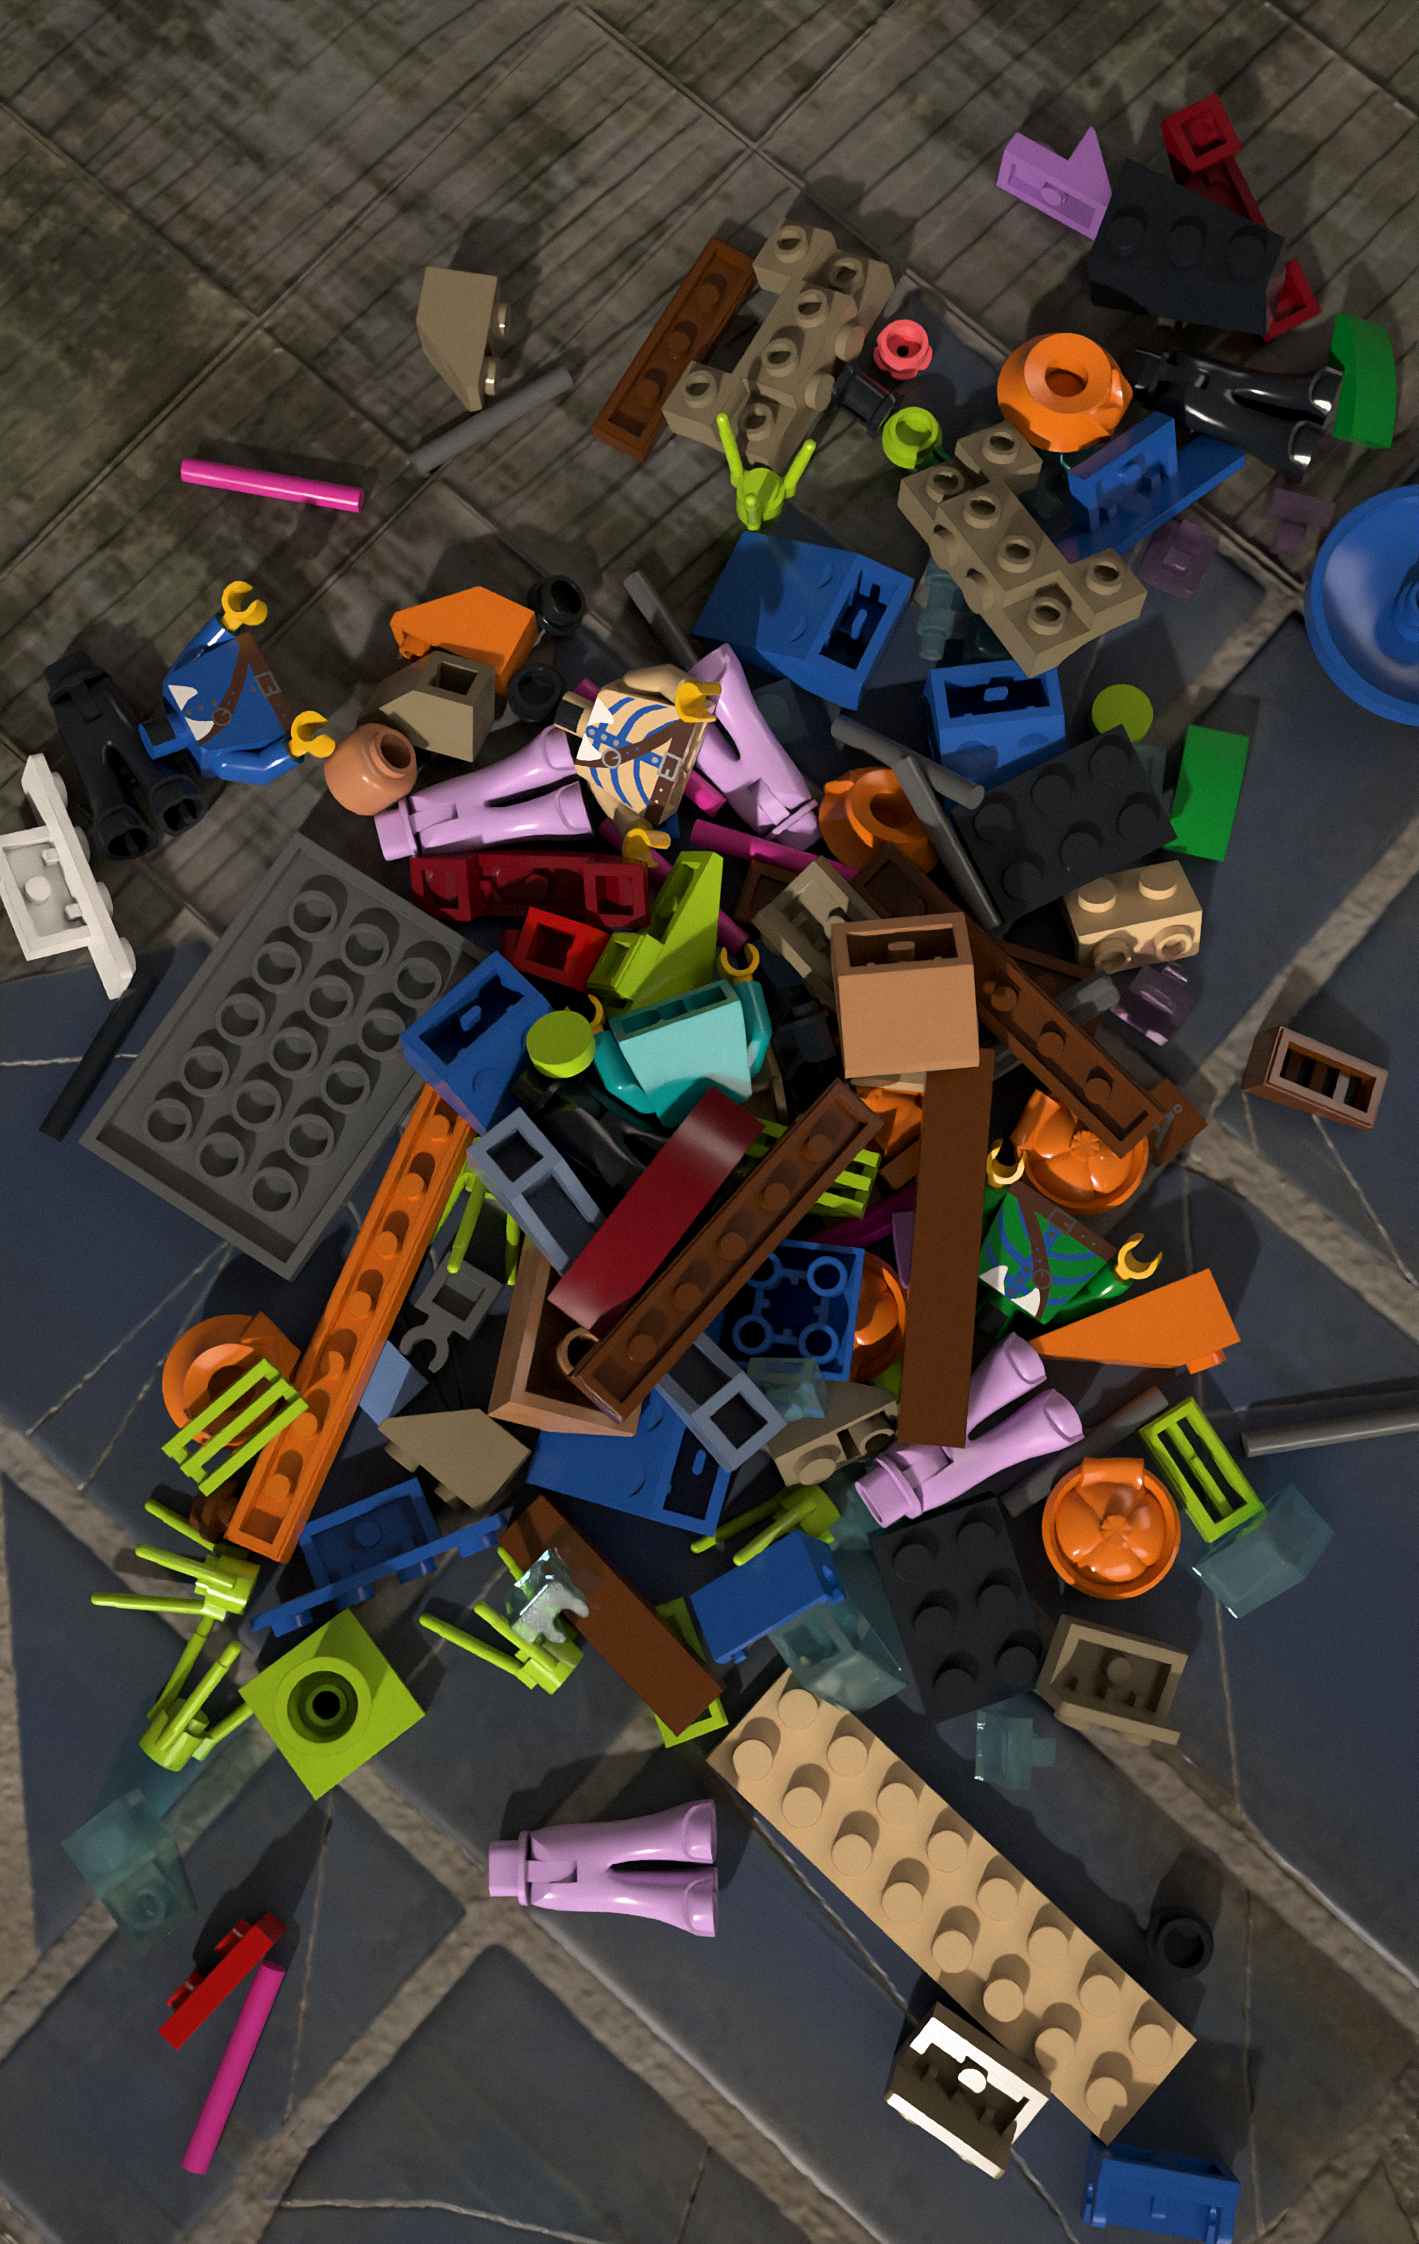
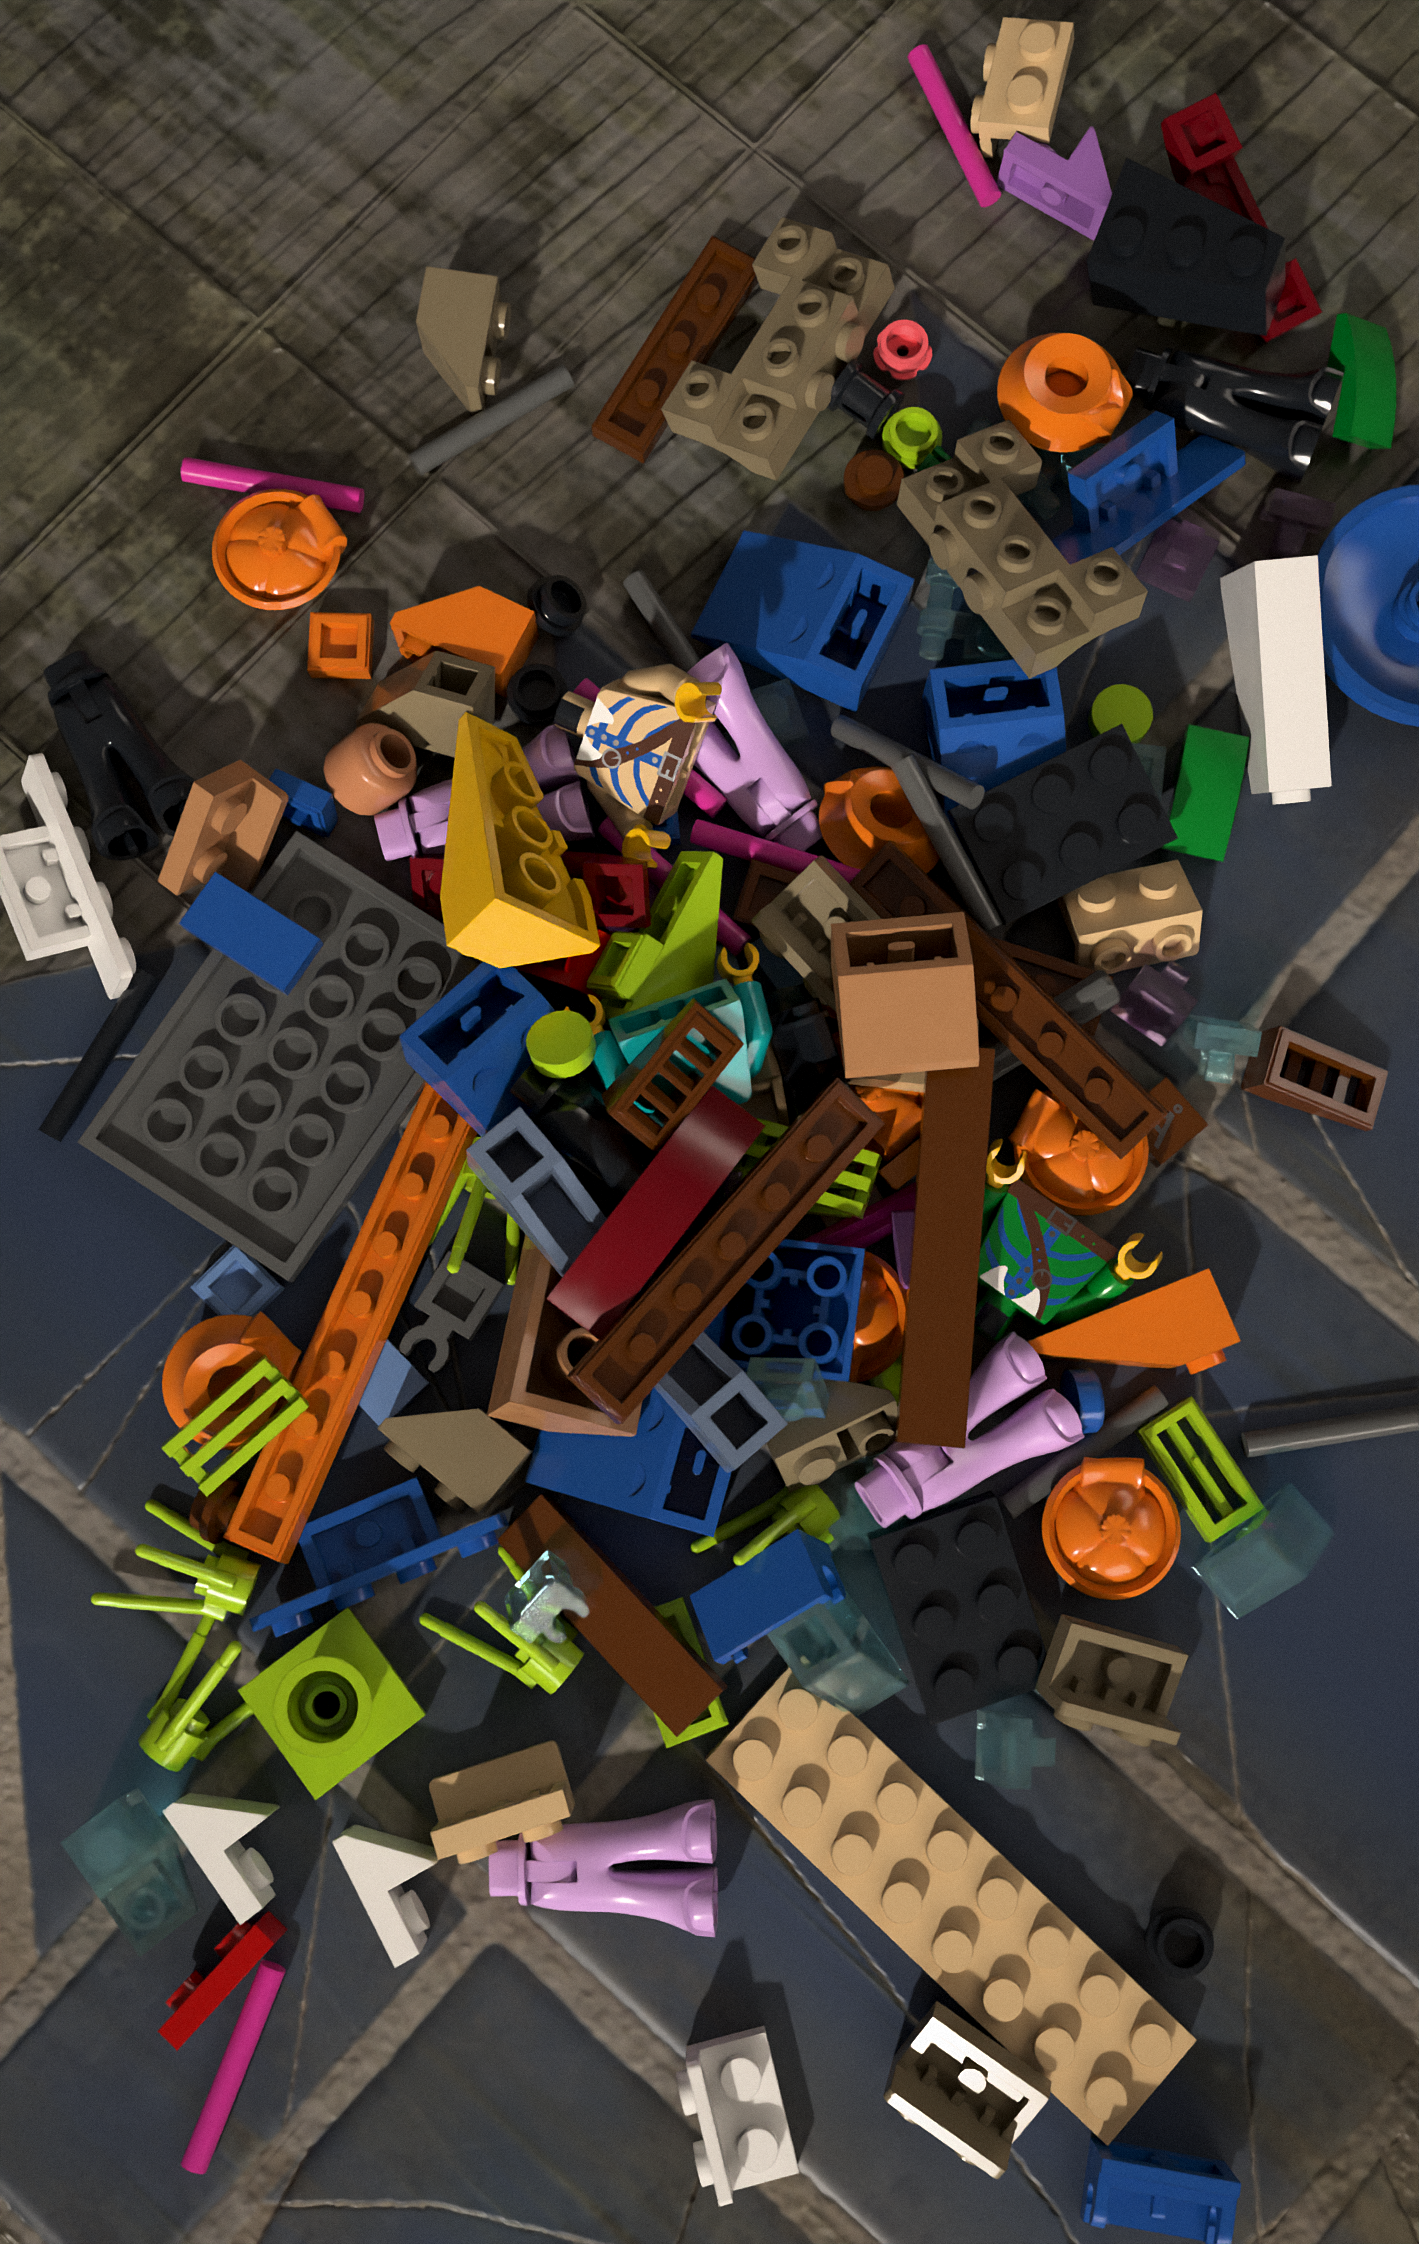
torso [139,581,335,786] -> none
lime plant [716,412,816,533] -> none
none -> medium nougat bracket [158,760,288,896]
none -> white slope [162,1793,280,1925]
none -> blue tile [179,872,324,996]
none -> medium blue tile [191,1245,285,1317]
none -> orange piece [212,489,348,610]
none -> blue tile [269,768,339,838]
none -> orange tile [307,612,374,679]
none -> white slope [332,1824,438,1968]
none -> tan bracket [429,1740,575,1864]
none -> yellow wedge [440,712,600,968]
none -> reddish brown slope [601,998,744,1152]
none -> white bracket [676,2026,799,2207]
none -> reddish brown plate [843,450,904,511]
none -> dark pink bar [907,44,1001,207]
none -> tan bracket [970,17,1074,158]
none -> blue tile [1060,1367,1105,1434]
none -> clear light blue tile [1183,1014,1262,1084]
none -> white slope [1220,555,1331,805]

